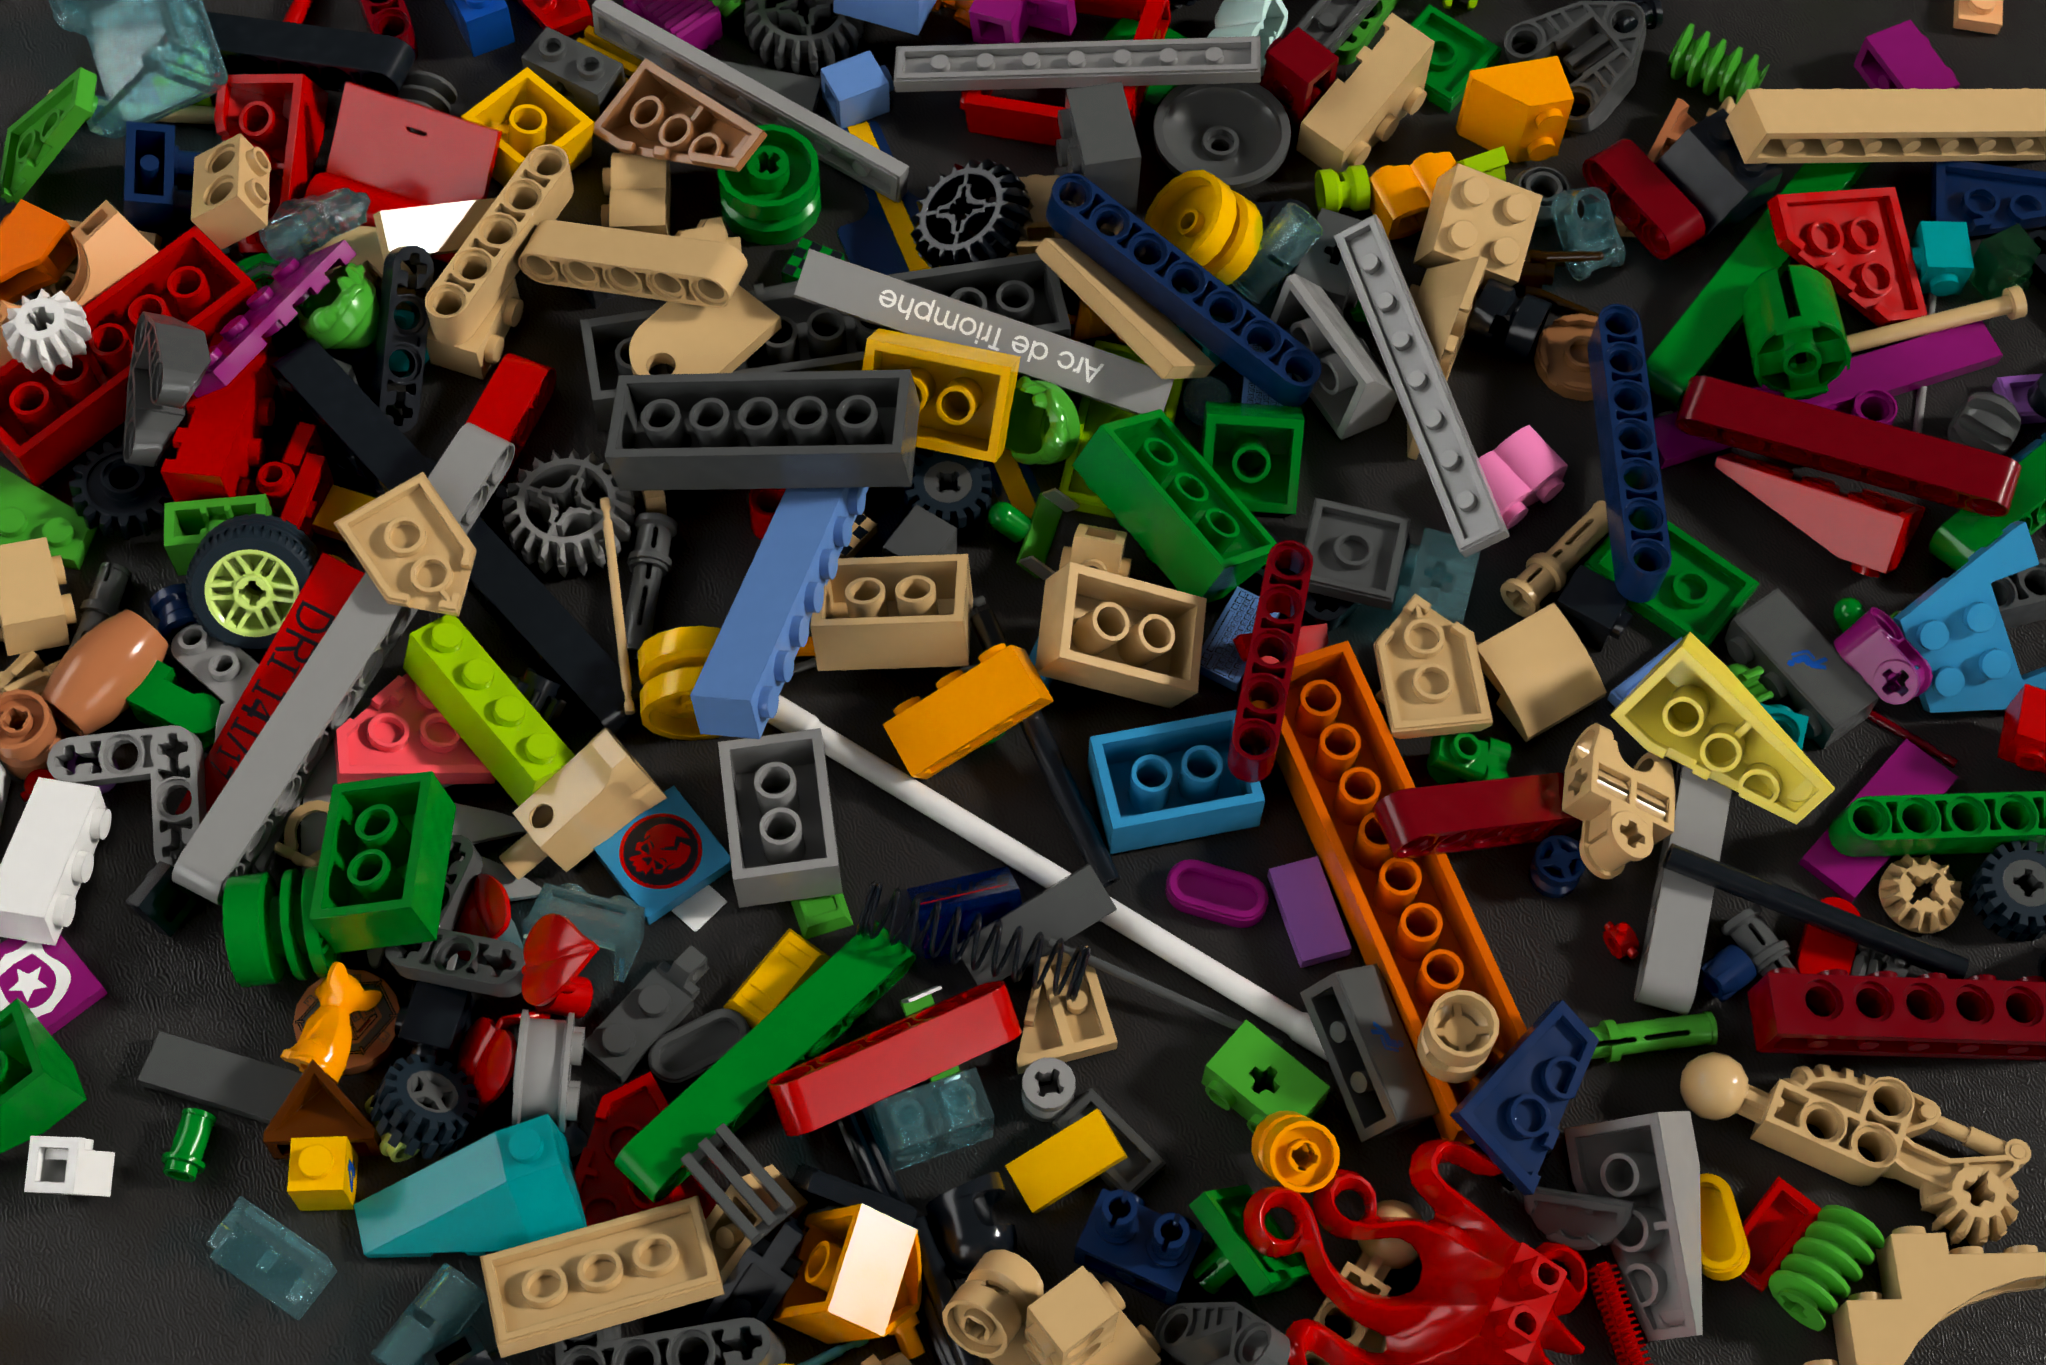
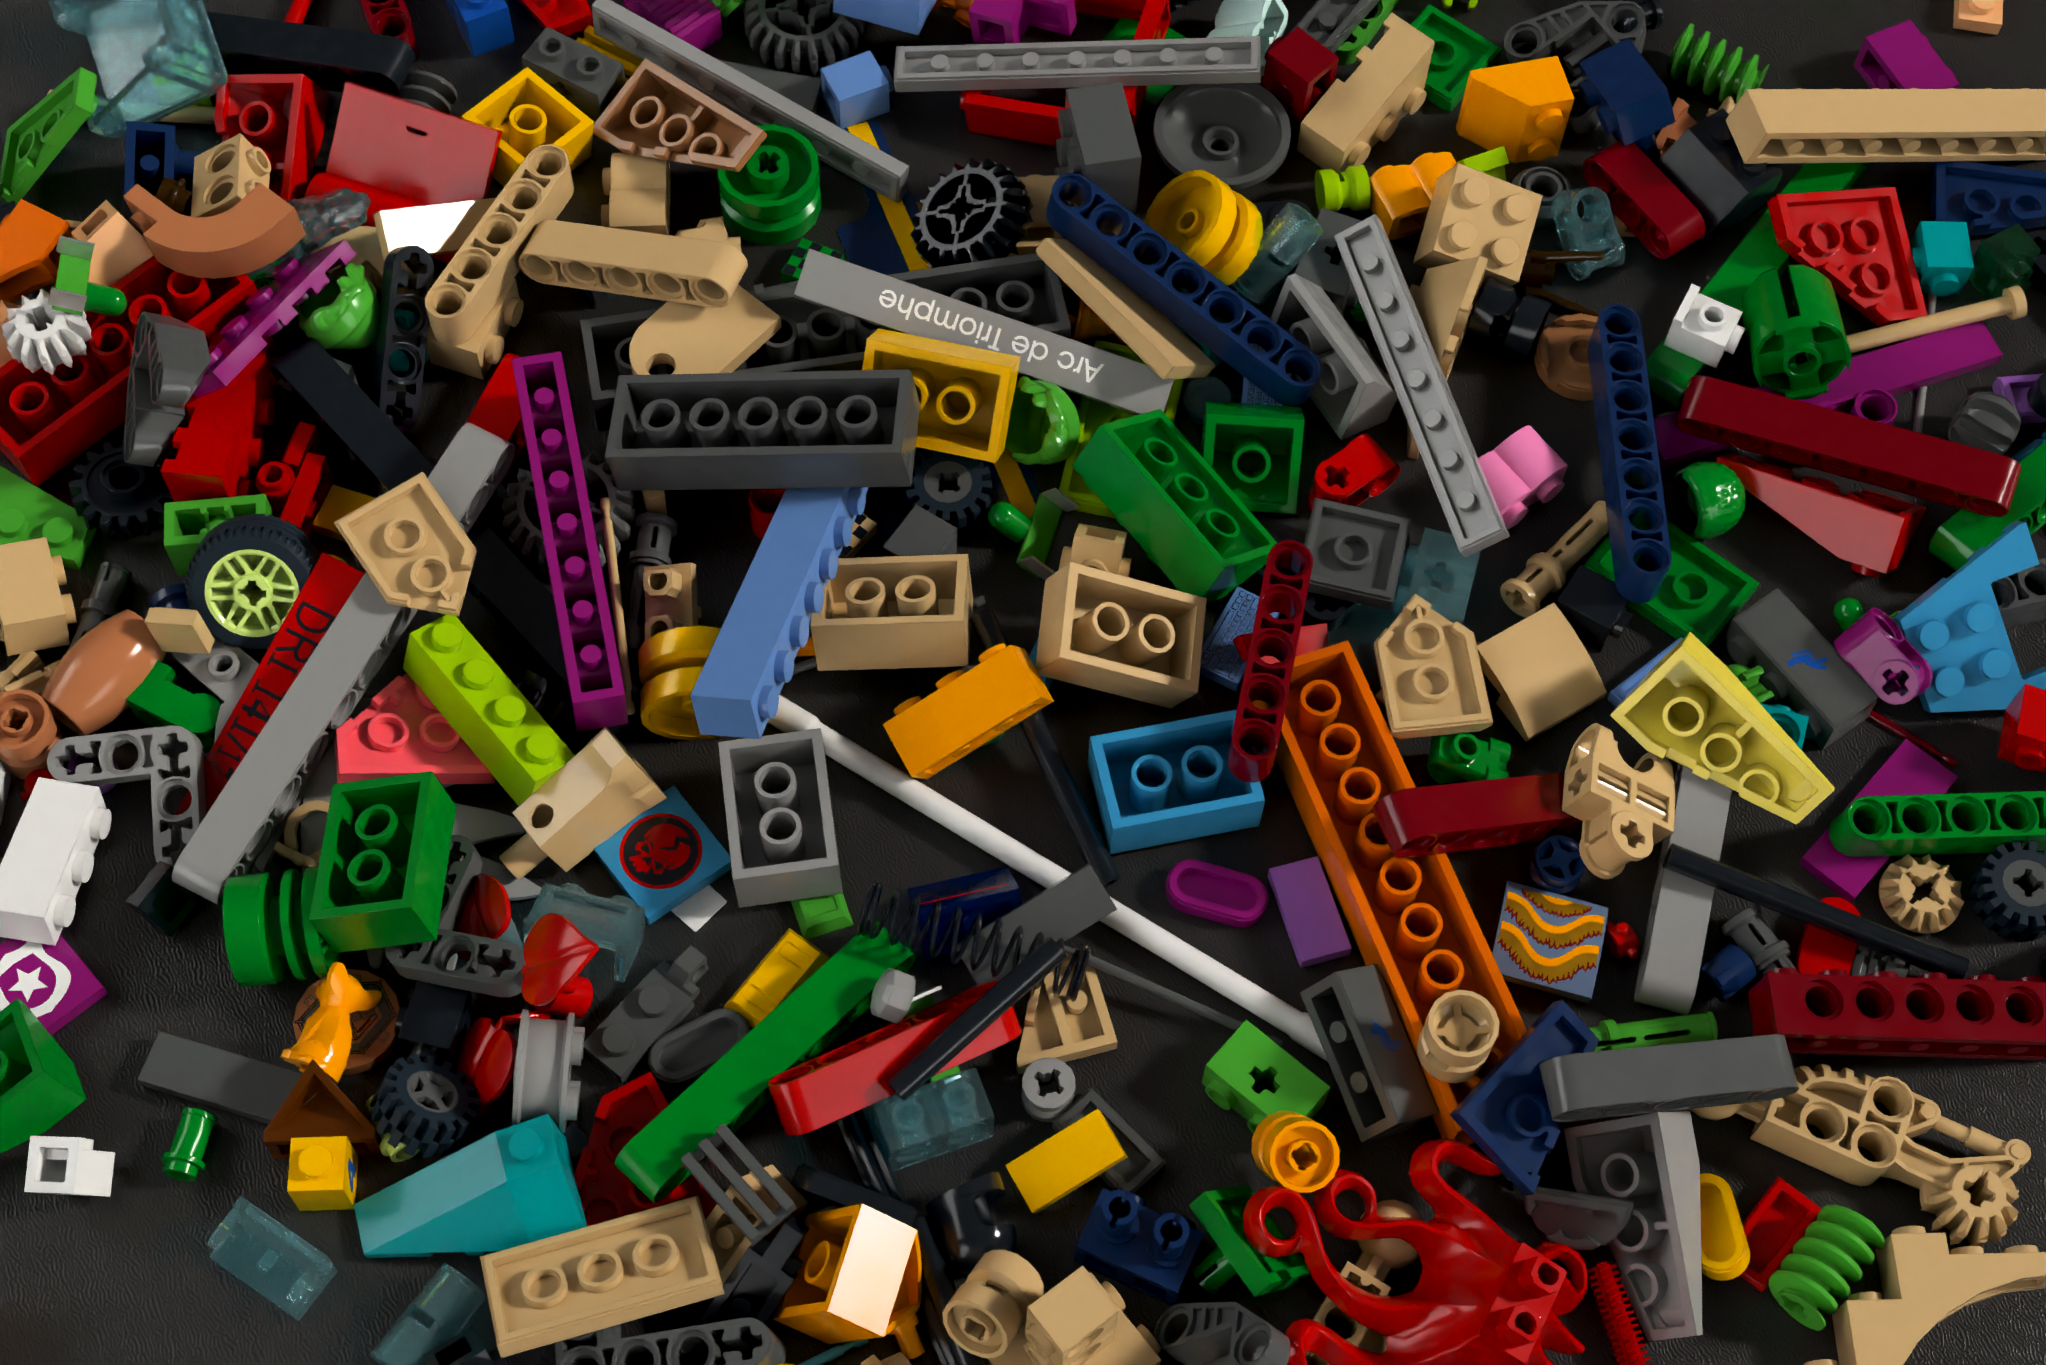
none -> piece [48,235,127,317]
none -> nougat arch [123,183,306,279]
none -> tan tile [144,607,215,655]
none -> dark brown plate [156,177,192,215]
none -> magenta brick [512,351,628,732]
none -> tan hips [643,562,702,640]
none -> light grey tile [870,968,916,1024]
none -> black piece [886,937,1067,1102]
none -> red piece [1307,433,1401,511]
none -> slope [1491,881,1609,1003]
none -> dark grey beam [1539,1034,1799,1122]
none -> dark blue brick [1578,38,1676,163]
none -> white brick [1663,284,1746,368]
none -> green hair [1675,462,1745,539]

